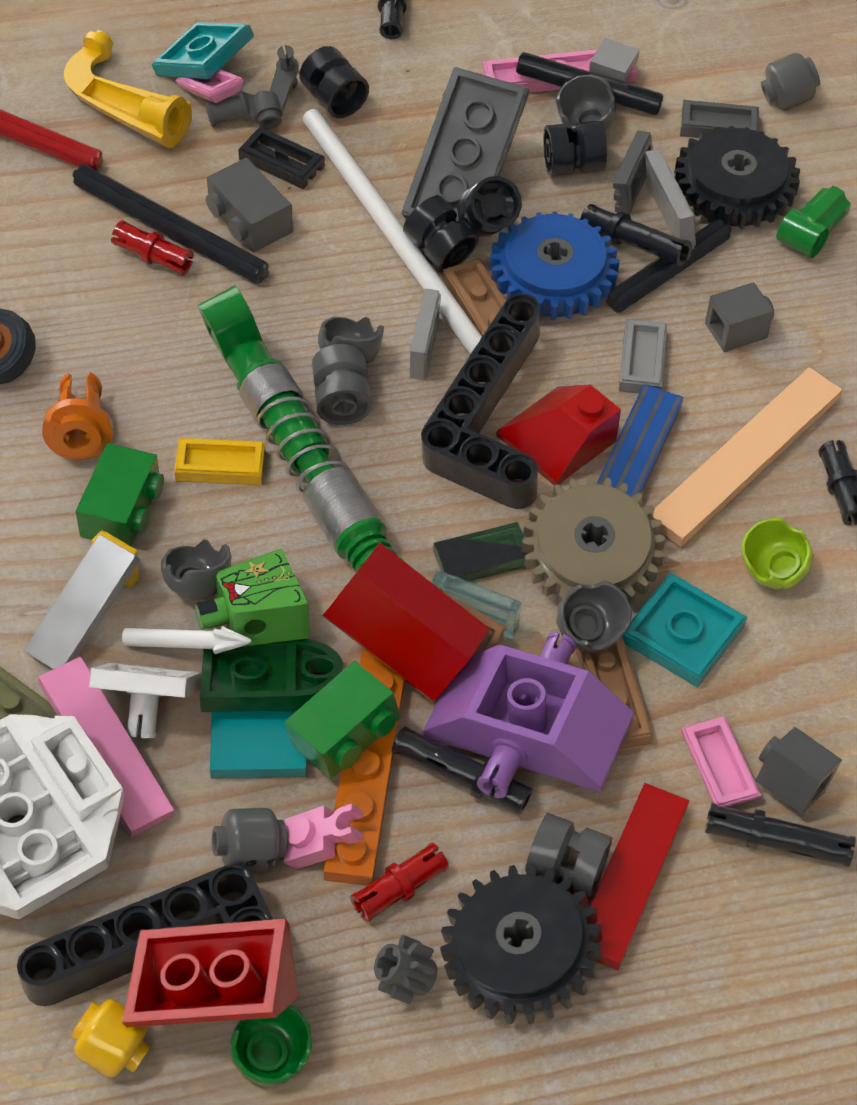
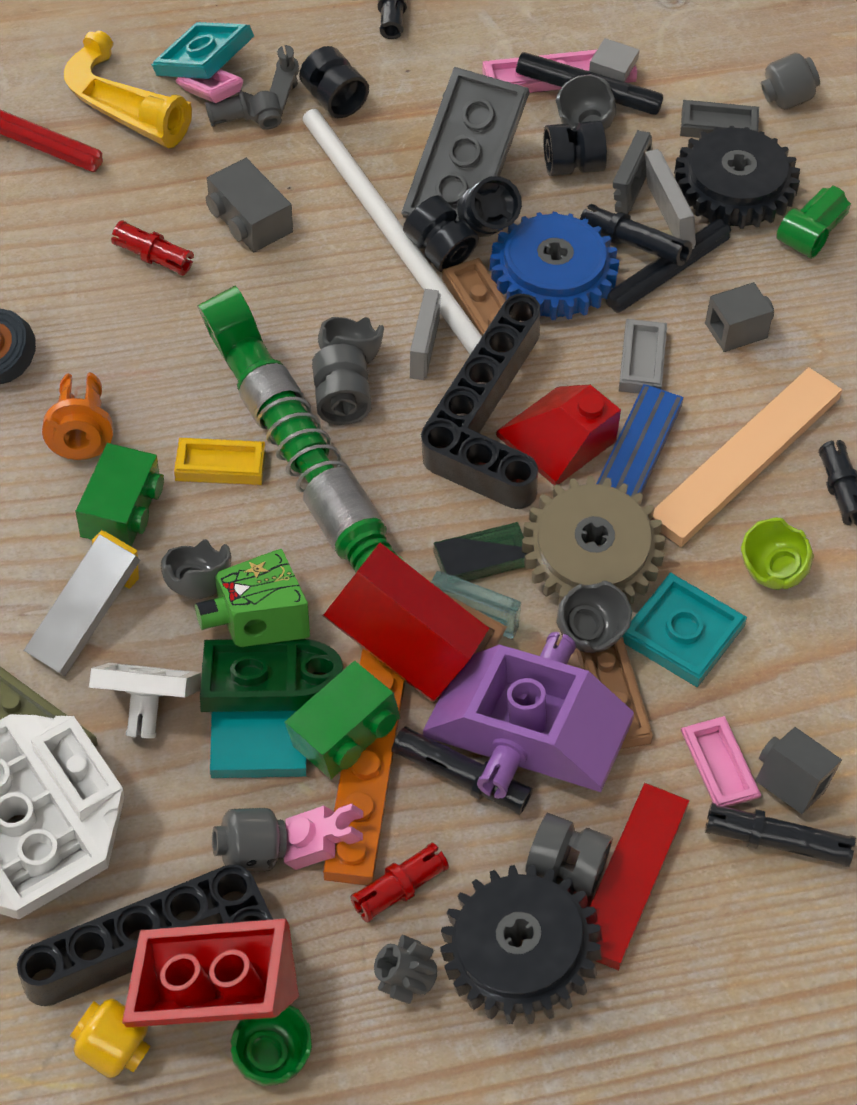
bright pink tile [38,656,174,838] -> none
black axle [72,164,269,284] -> none
white piece [122,626,251,654] -> none
black tile [238,127,325,190] -> none

